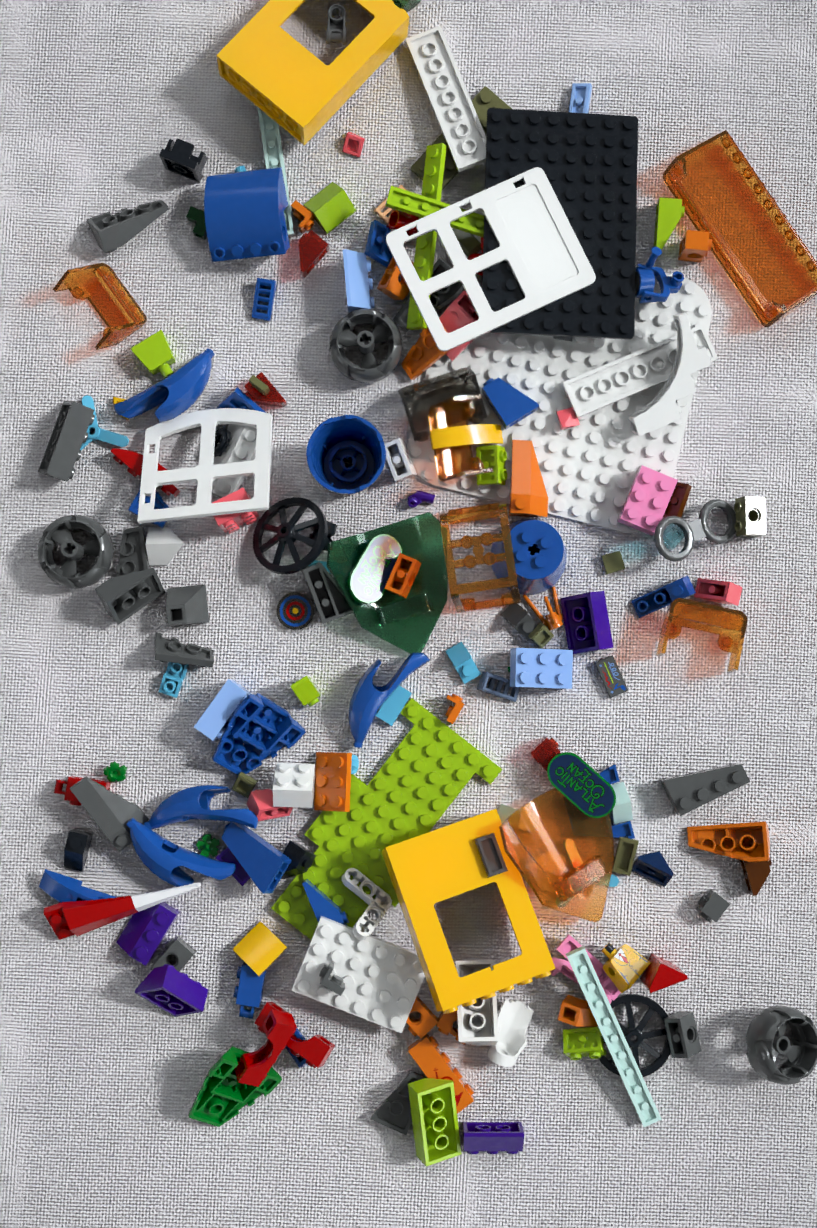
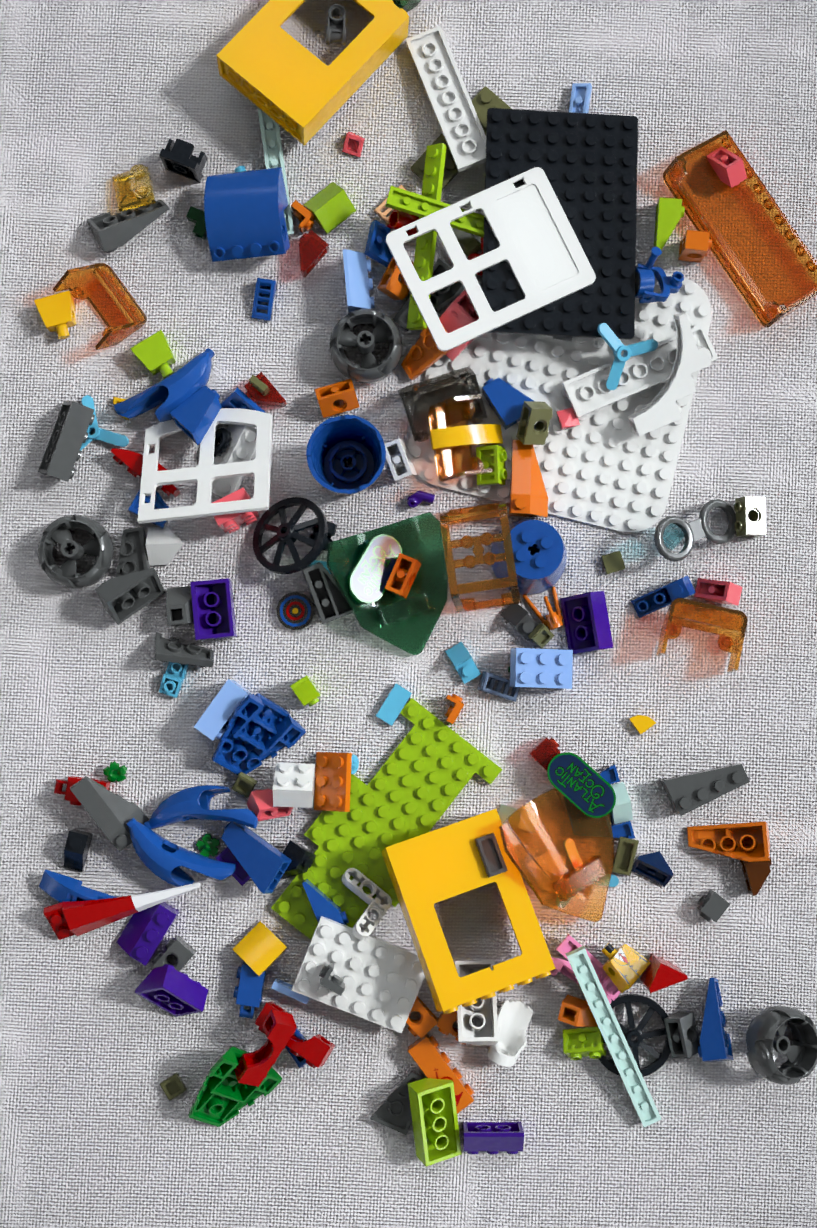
blue piece [348,653,430,748] -> none
dark grey tile [595,655,628,698] -> none
bright pink brick [617,465,678,536] -> none
reddish brown plate [663,482,692,519] -> none
none -> yellow torso [34,291,76,339]
none -> clear yellow slope [112,164,156,211]
none -> olive tile [160,1072,187,1101]
none -> blue slope [170,385,222,445]
none -> dark purple slope [190,578,237,640]
none -> light blue tile [271,978,309,1004]
none -> orange brick [315,379,359,418]
none -> olive brick [516,401,553,445]
none -> medium azure piece [597,323,658,390]
none -> yellow tile [629,715,656,734]
none -> blue wedge [698,977,734,1062]
none -> coral slope [706,147,747,188]

